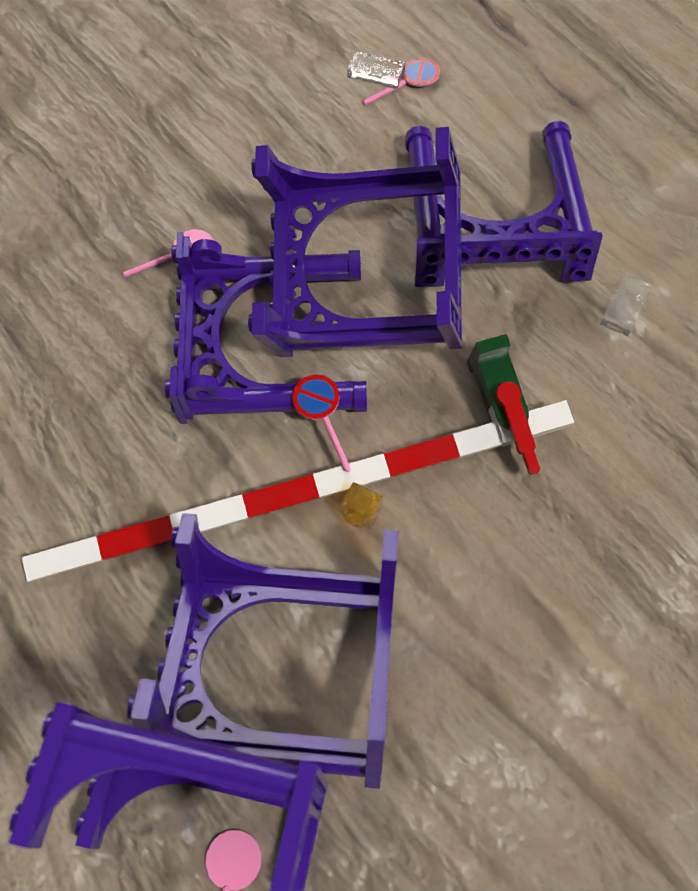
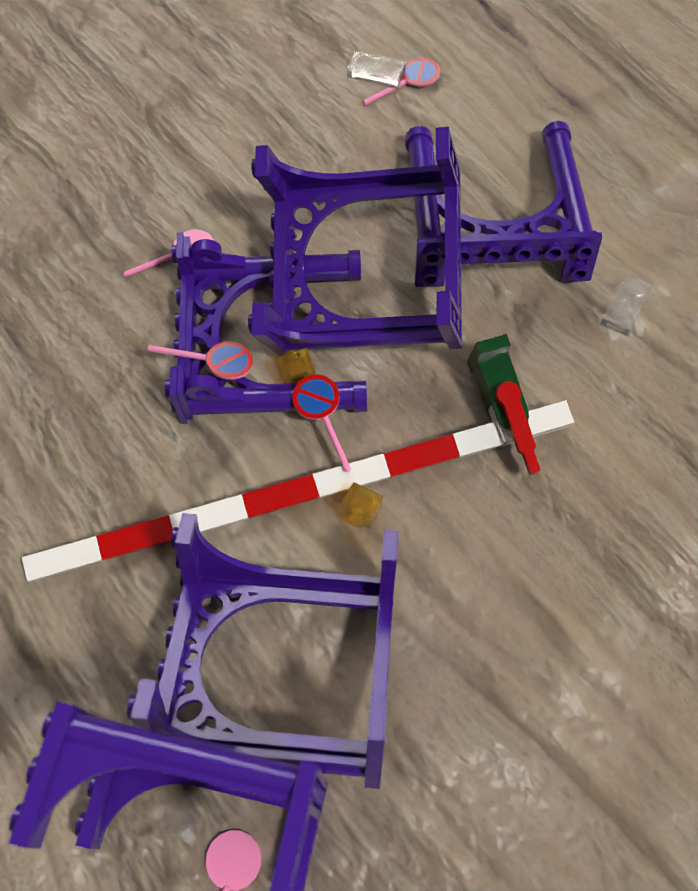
none -> piece [147,342,253,380]
none -> clear yellow plate [277,348,315,384]

